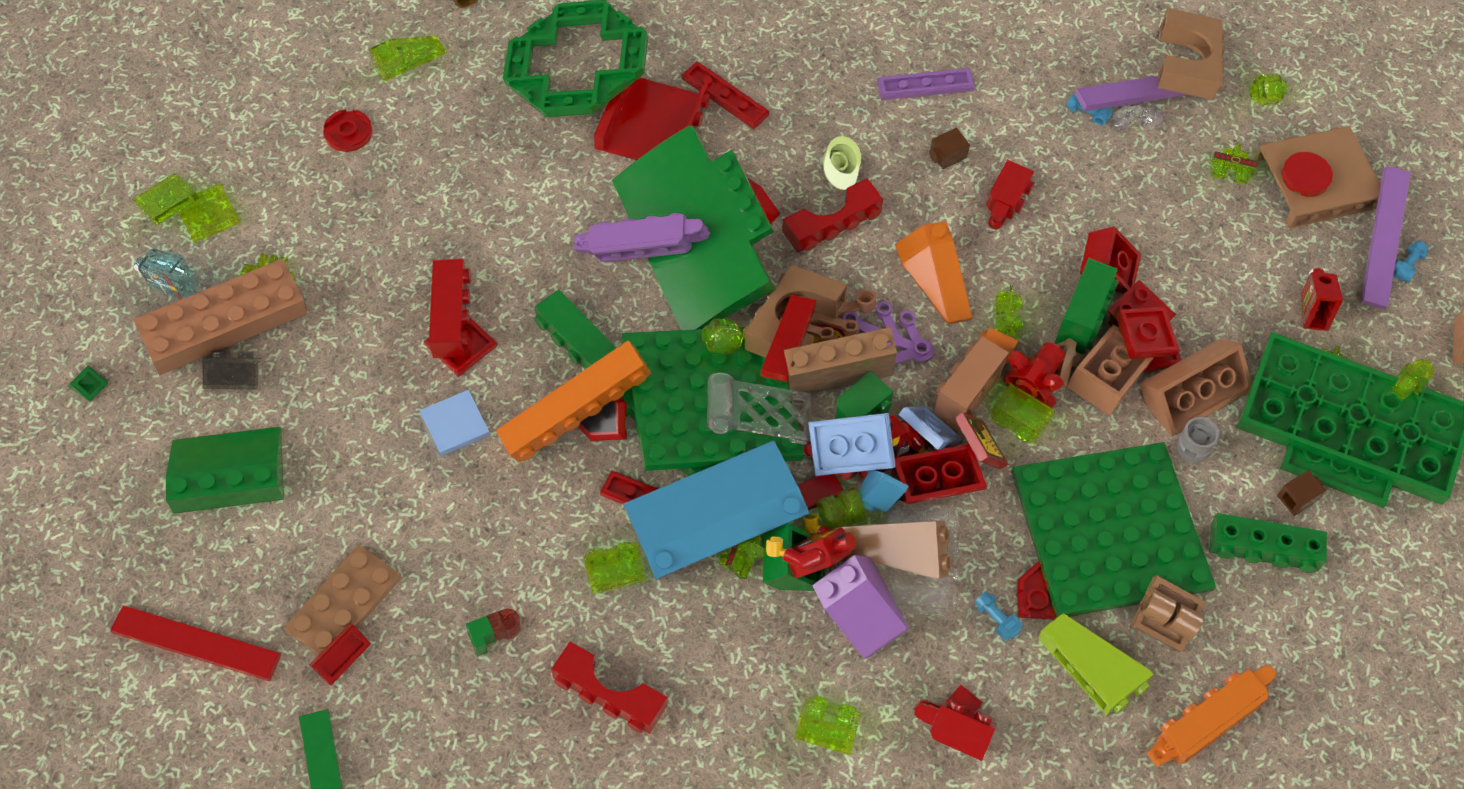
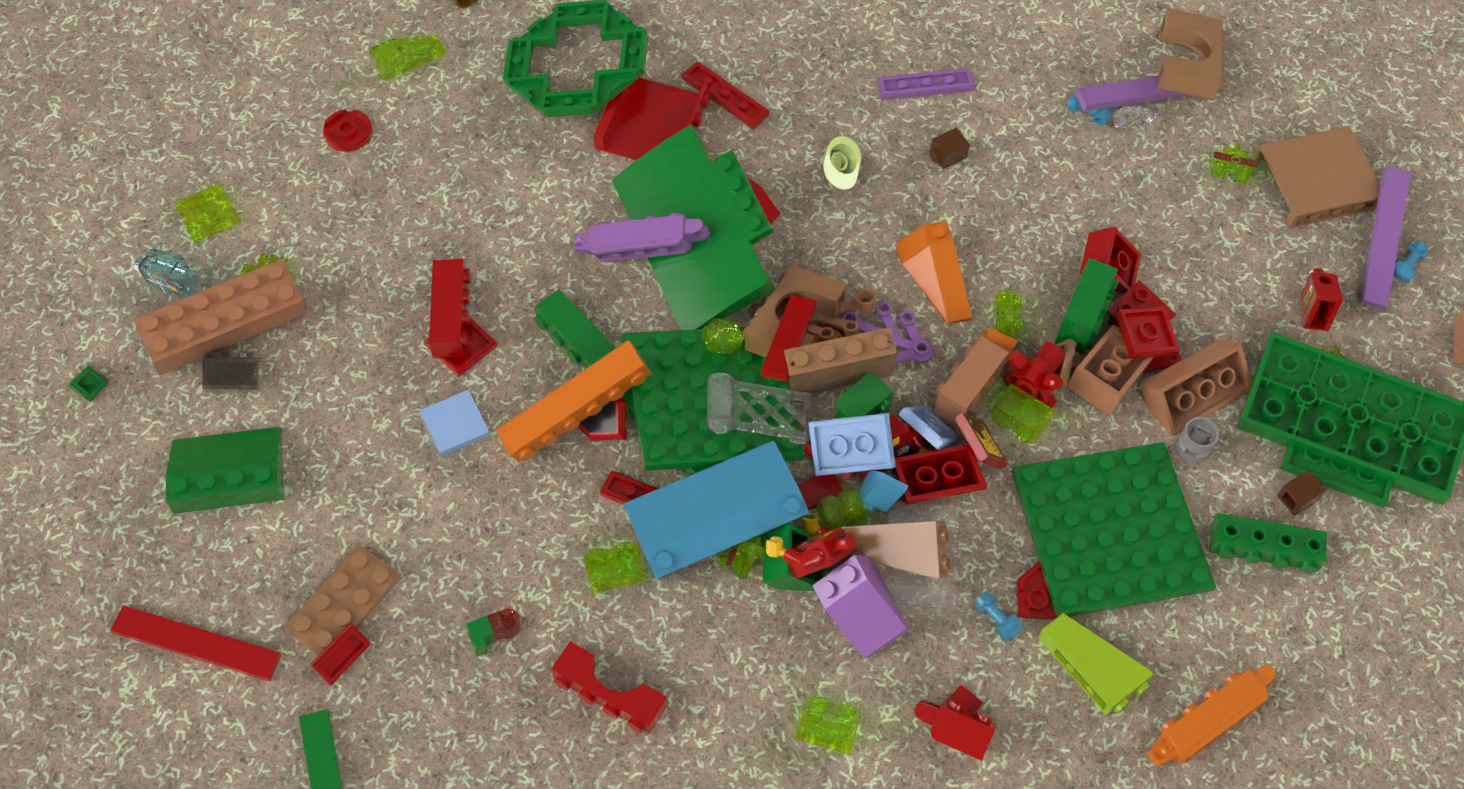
clear neon green tile [132,173,199,225] -> none
red arch [782,178,884,253] -> none
red hinge [986,160,1035,230] -> none
medium nougat plate [1130,576,1206,652] -> none
clear neon green head [1249,73,1288,105] -> none
red tile [1281,152,1333,197] -> none
clear neon green hips [1391,359,1434,401] -> none

